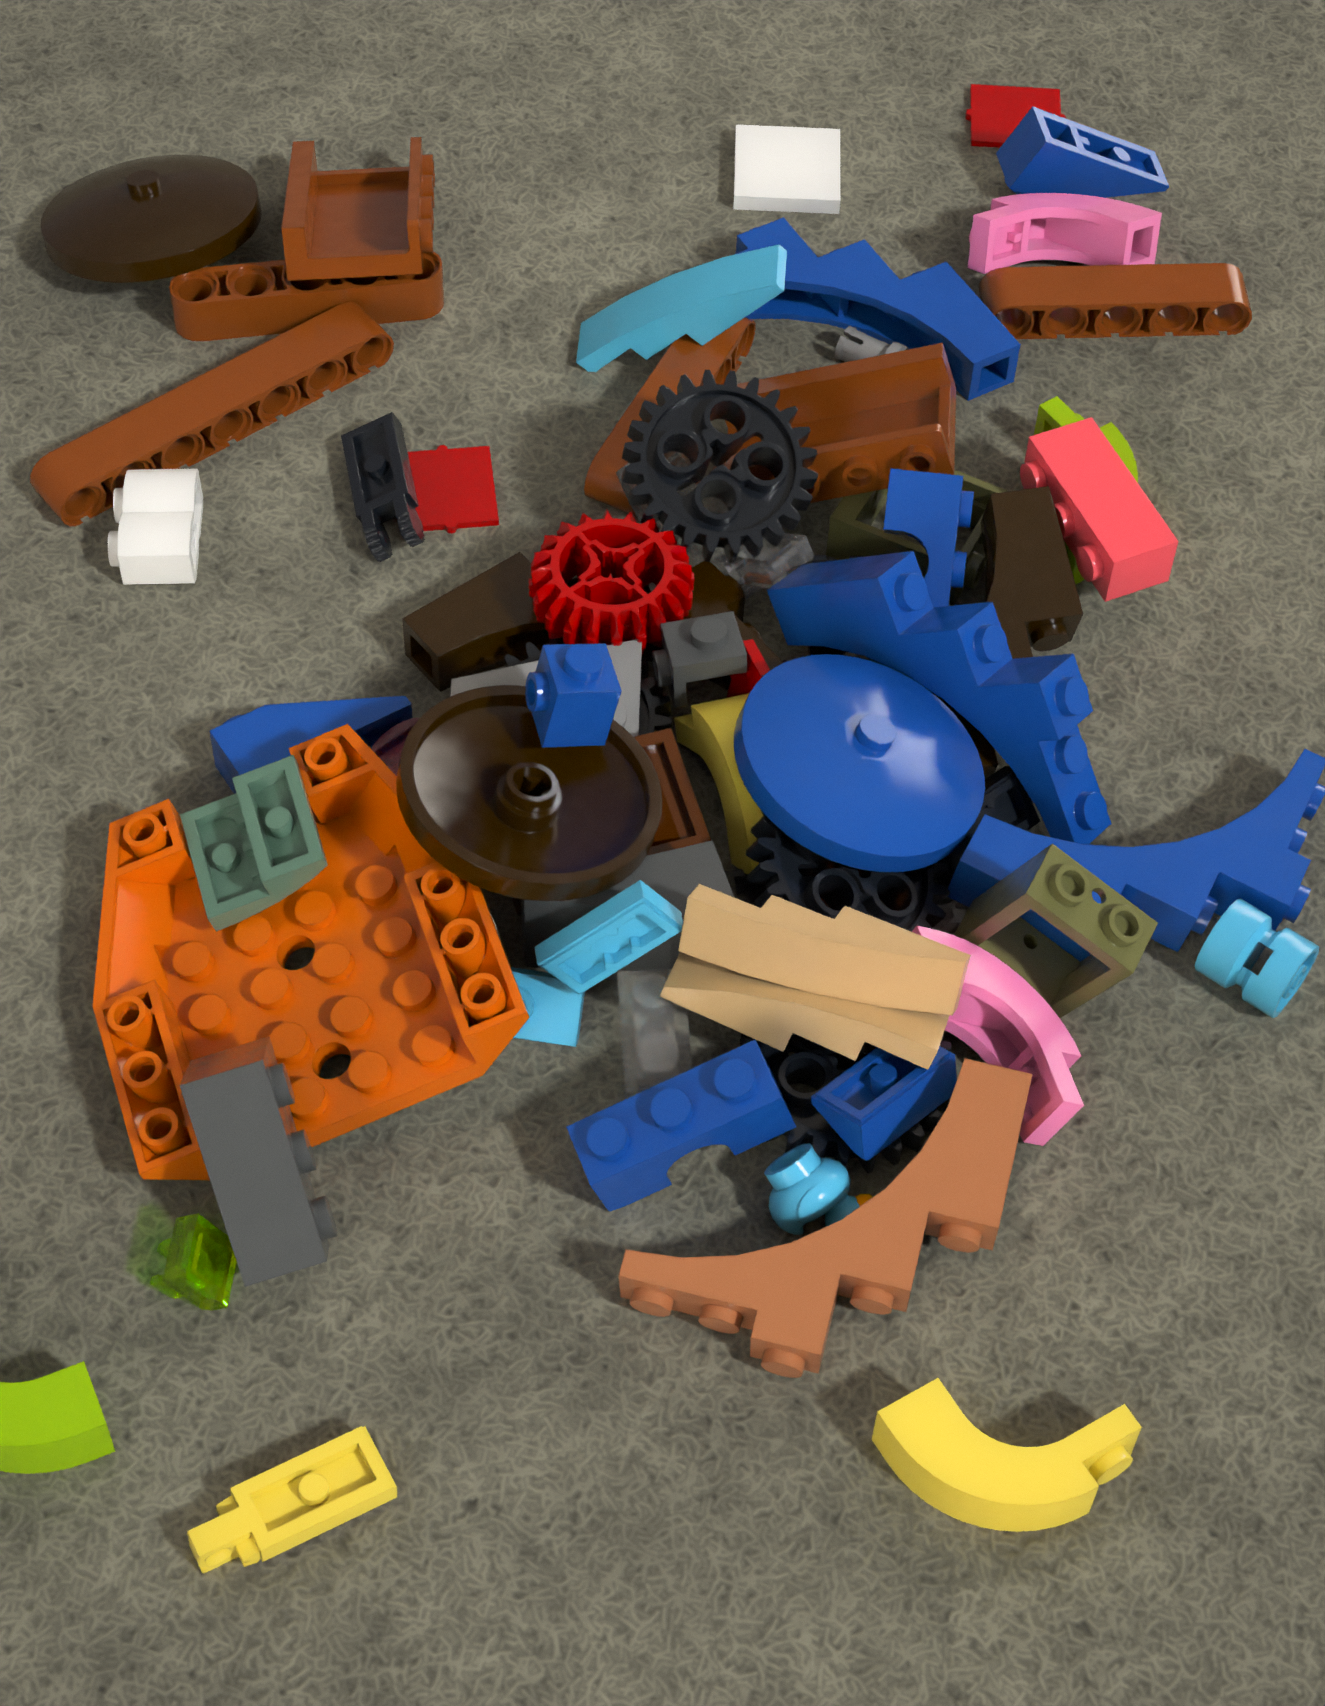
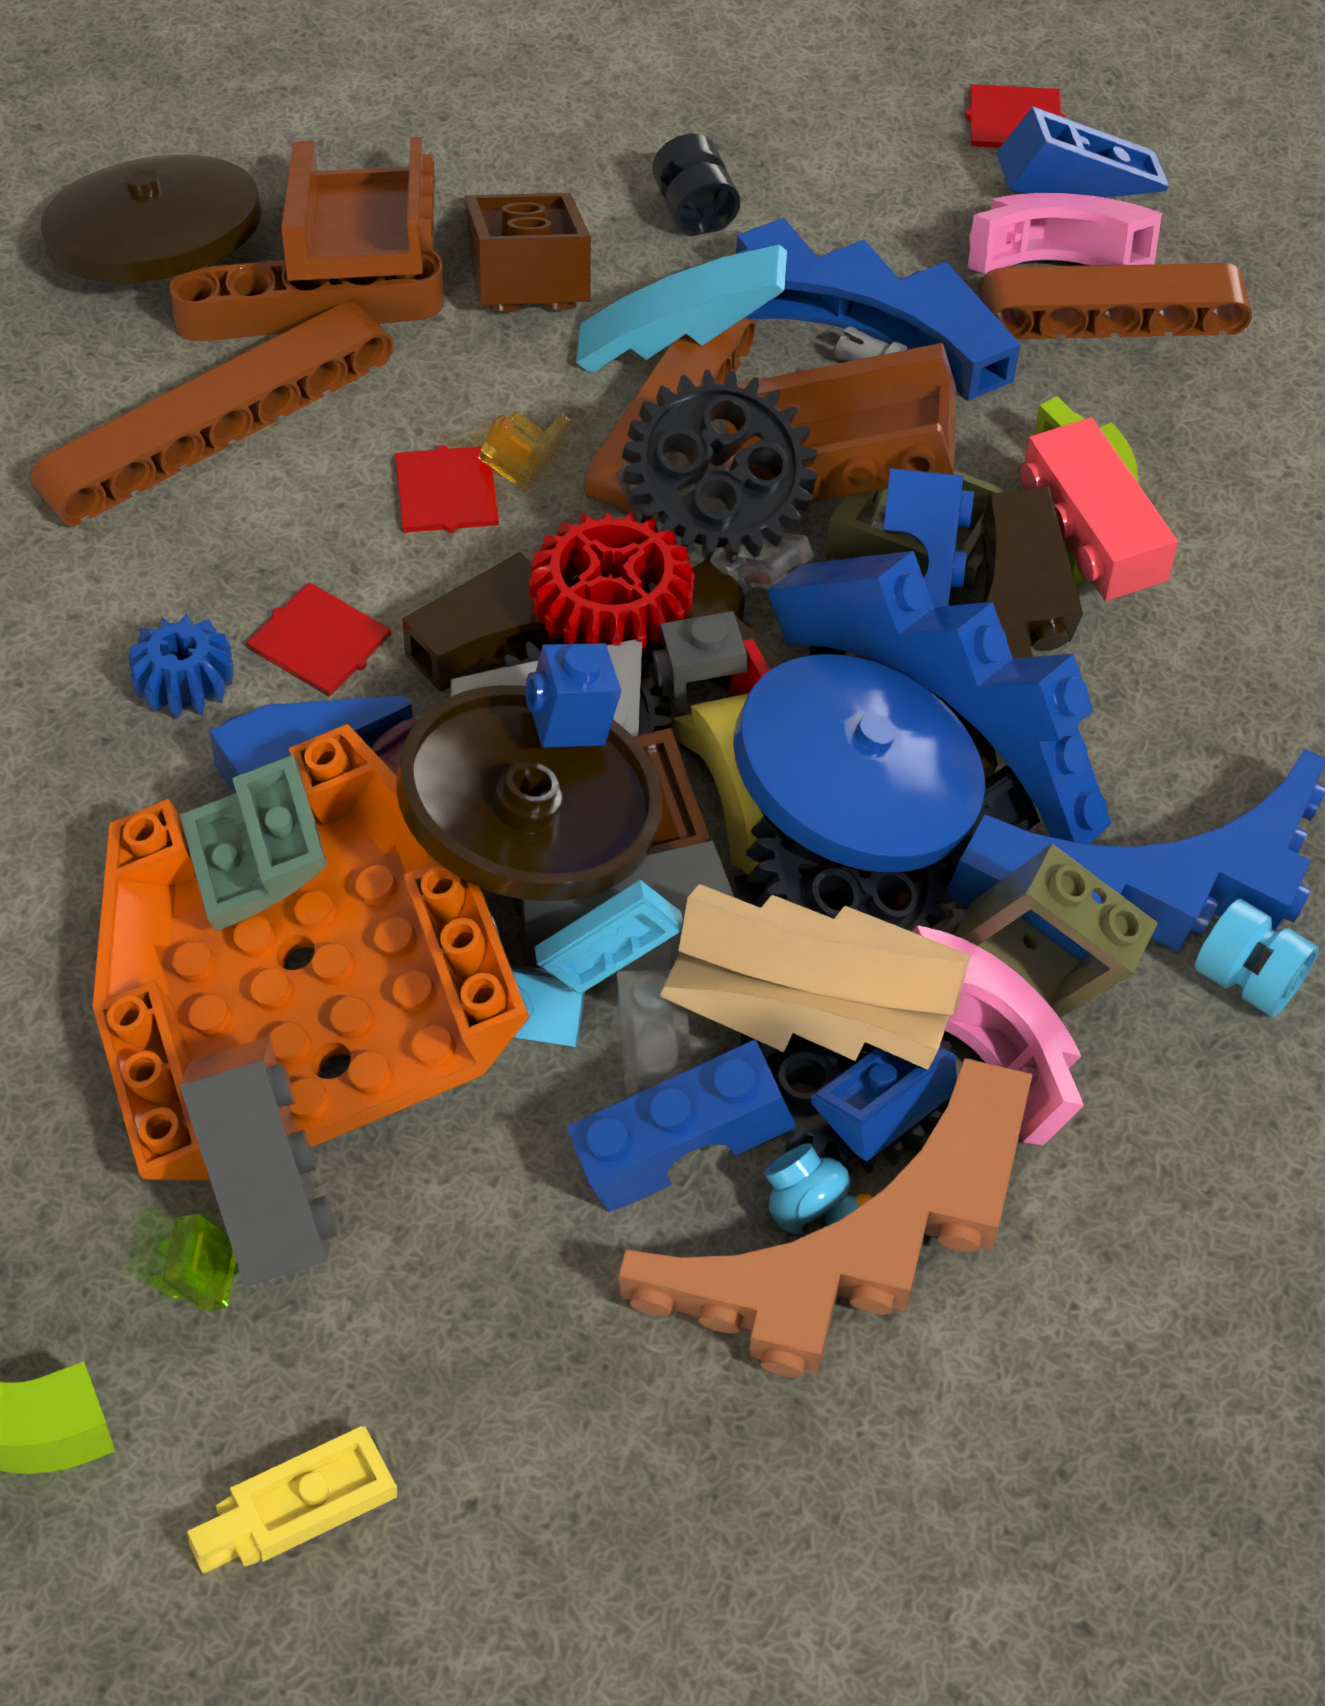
white brick [108,469,203,585] -> none
black hinge [341,412,425,562] -> none
white tile [733,125,841,214] -> none
light yellow arch [872,1378,1142,1532] -> none
none -> blue gear [128,612,234,719]
none -> red piece [246,582,392,697]
none -> reddish brown slope [465,193,591,312]
none -> clear yellow panel [478,410,571,489]
none -> black wheel [652,133,740,236]

